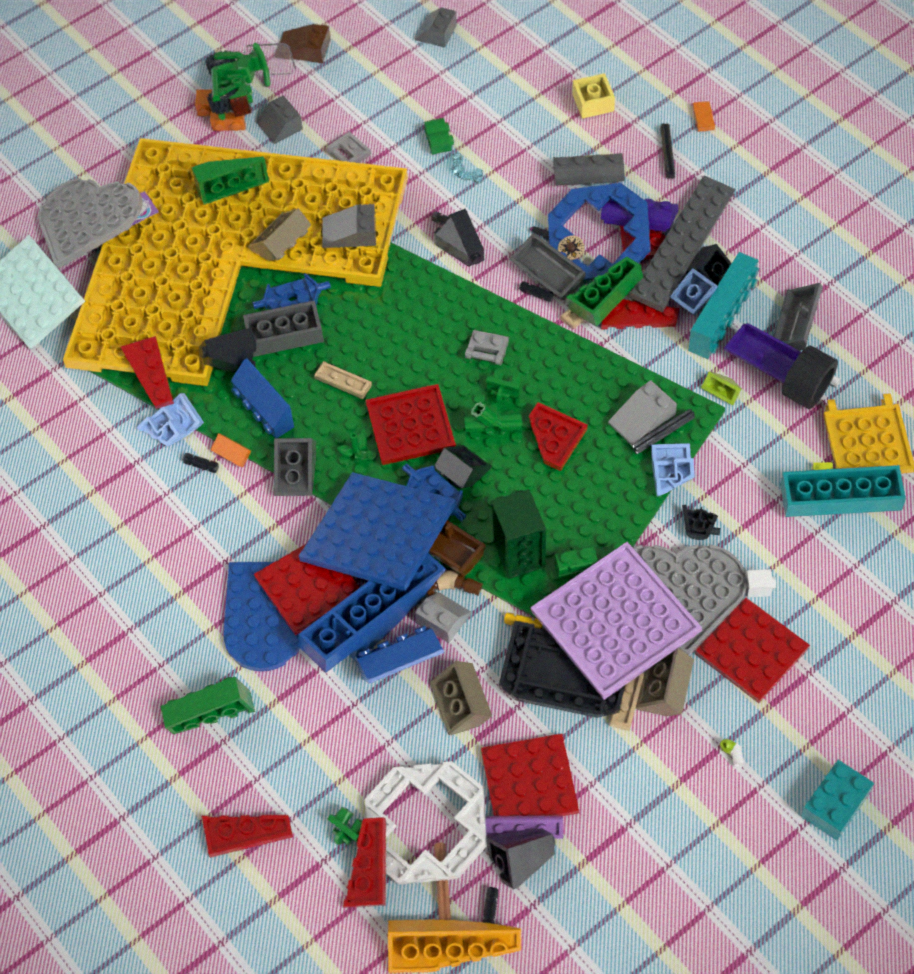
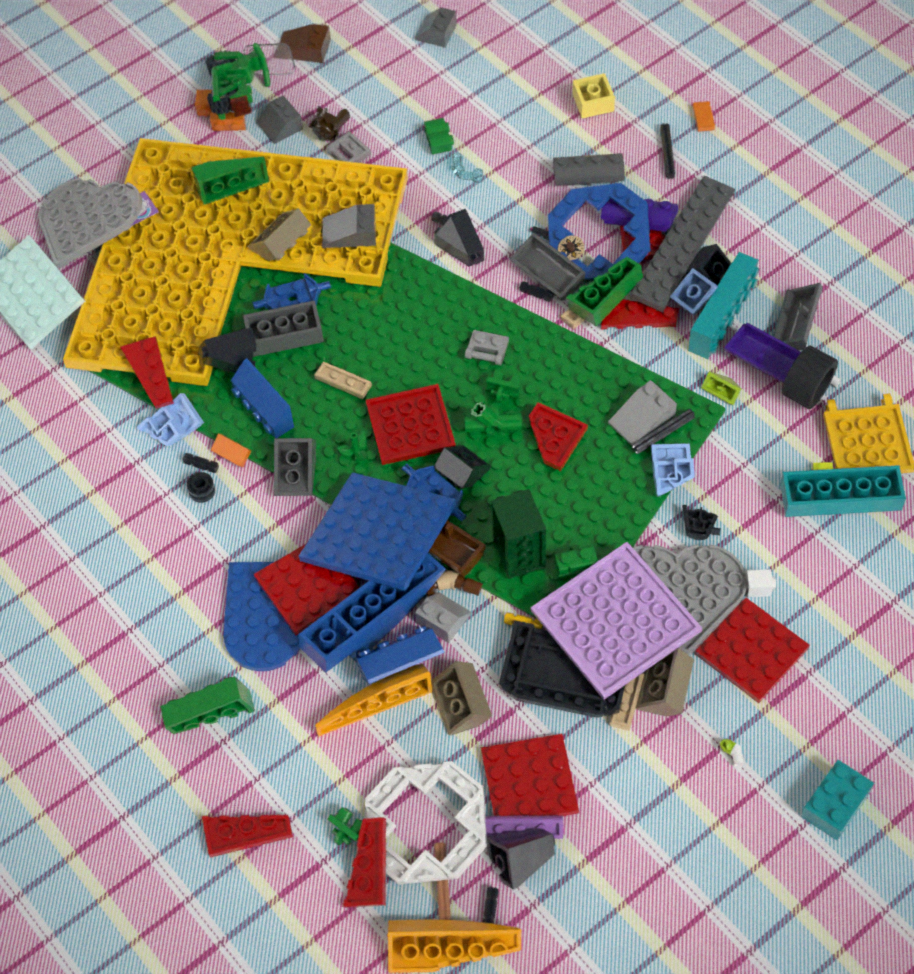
none -> black wheel [187,472,216,503]
none -> dark brown hat [309,106,350,141]
none -> light orange wedge [315,663,432,737]

